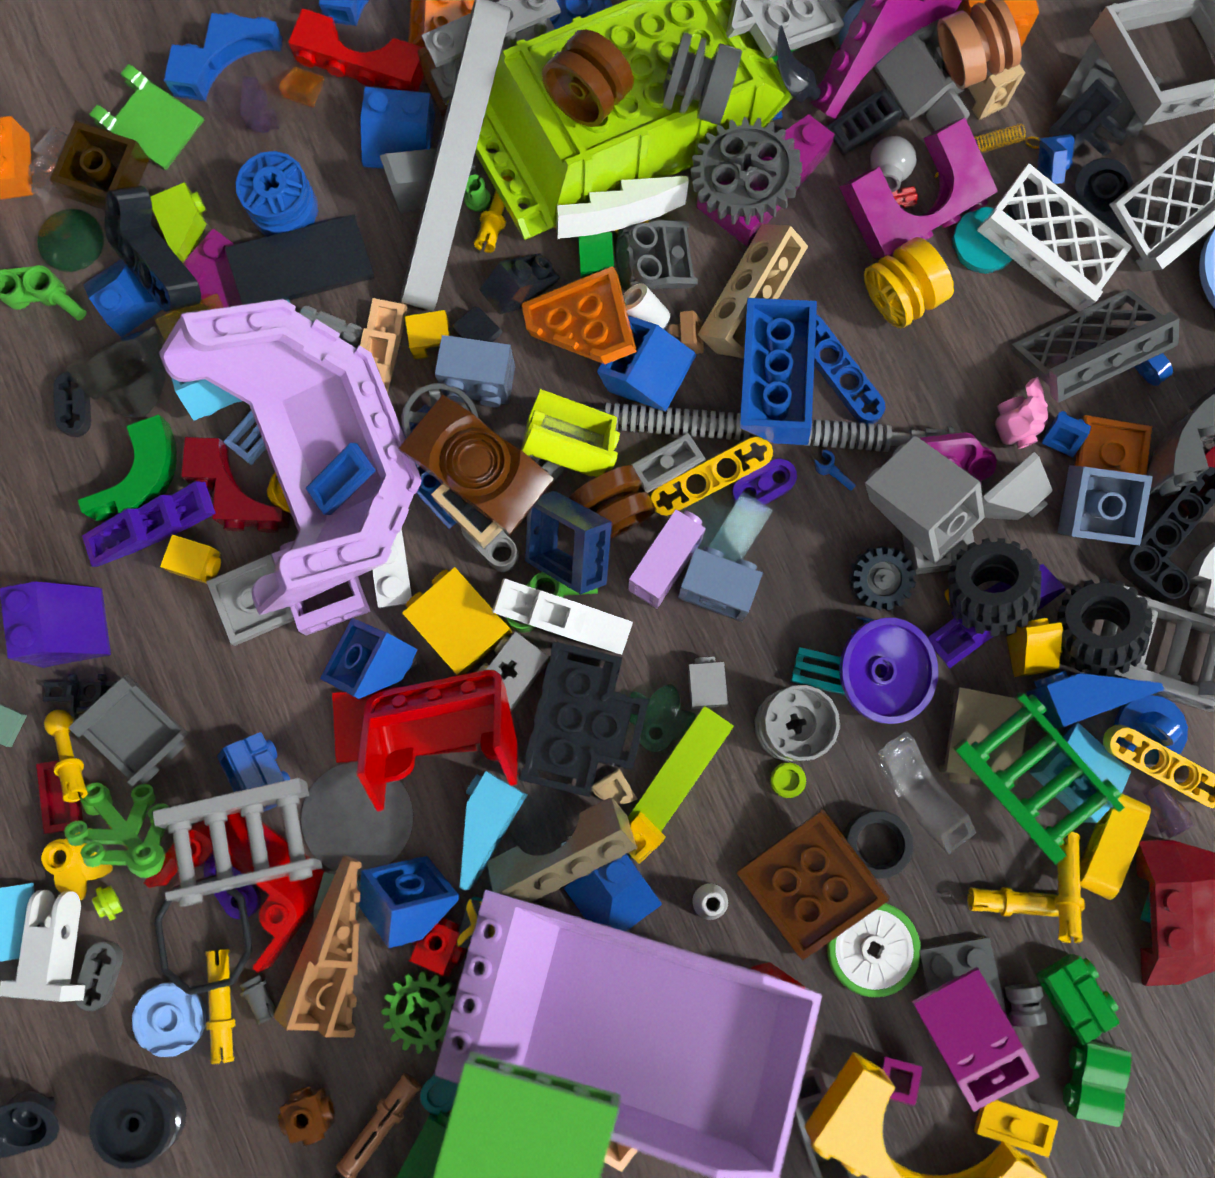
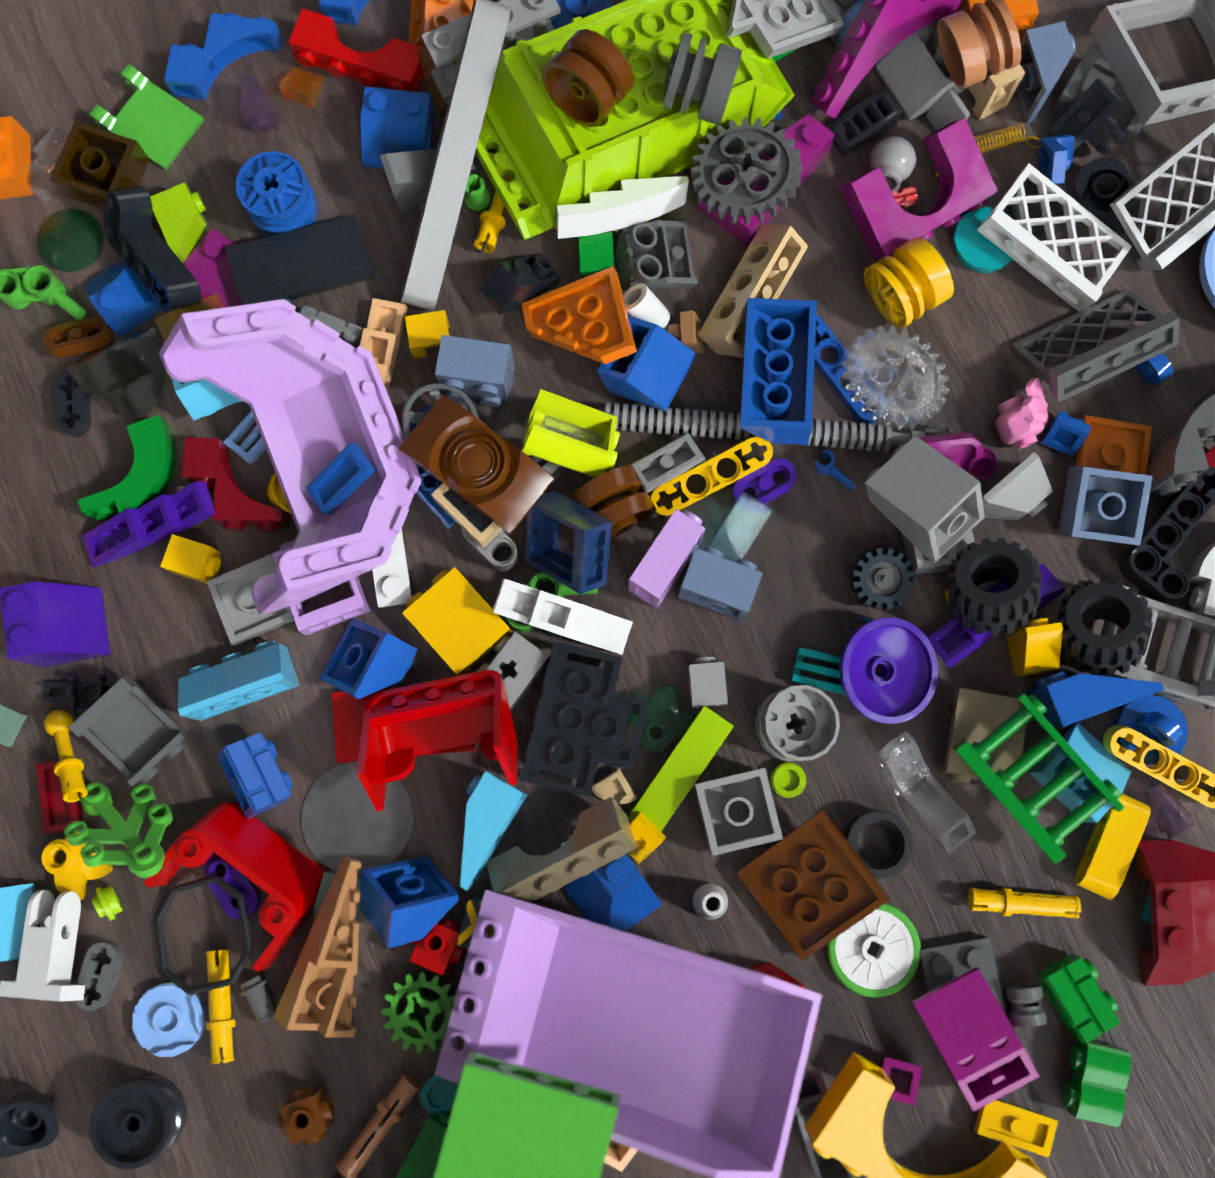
light grey fence [153,778,322,907] -> none
black slope [453,306,503,342] -> none
black bar [777,25,821,103] -> none
yellow pin [1055,832,1085,943] -> none
none -> reddish brown plate [42,317,113,358]
none -> medium azure slope [178,641,300,721]
none -> light grey brick [693,768,783,856]
none -> clear gear [842,326,950,430]
none -> sand blue slope [1016,21,1075,124]

